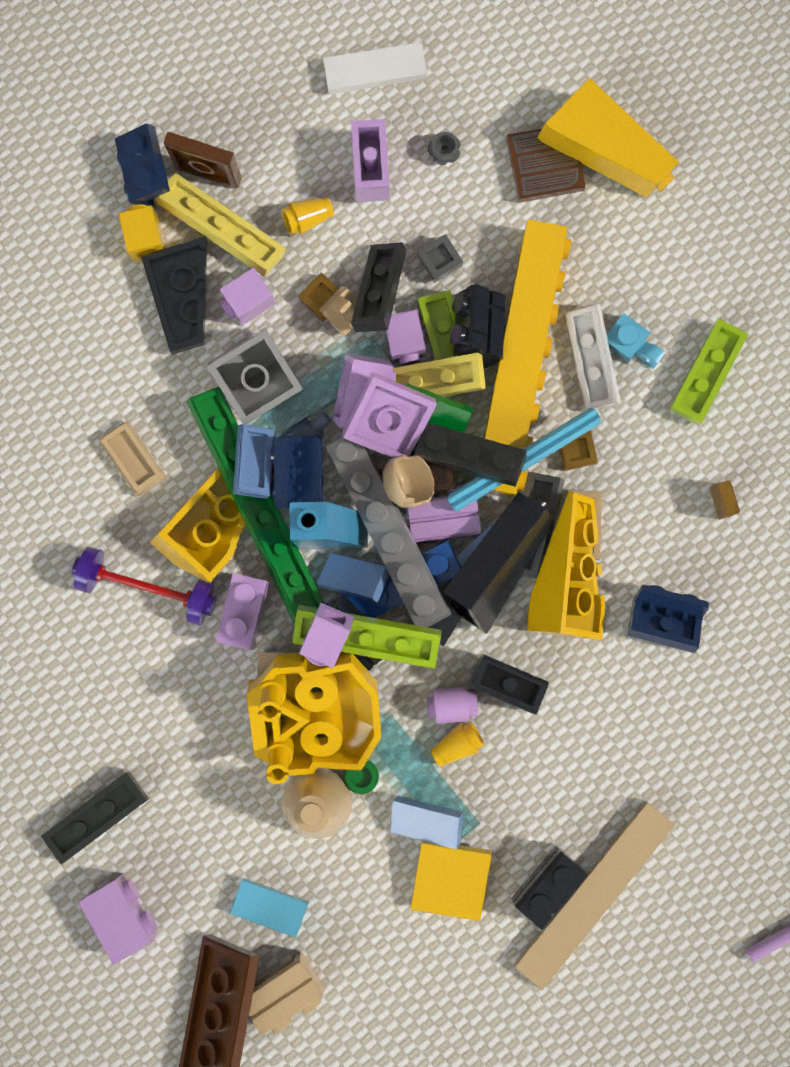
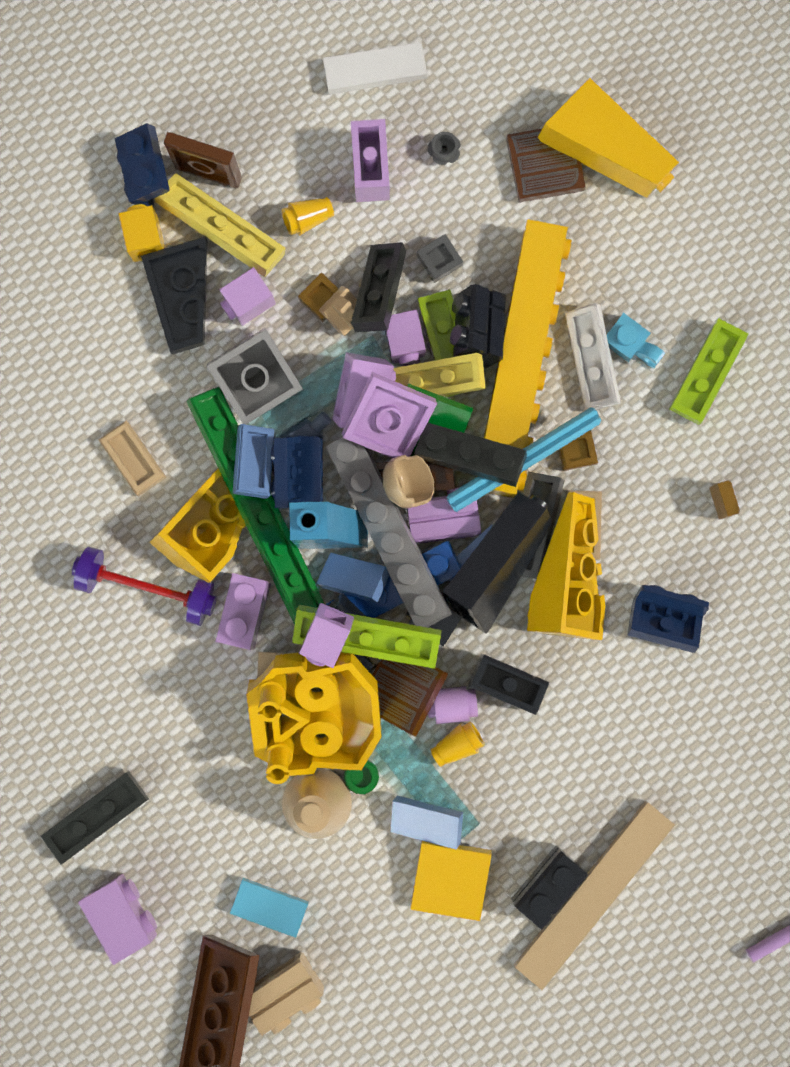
none -> tile [372,659,448,737]

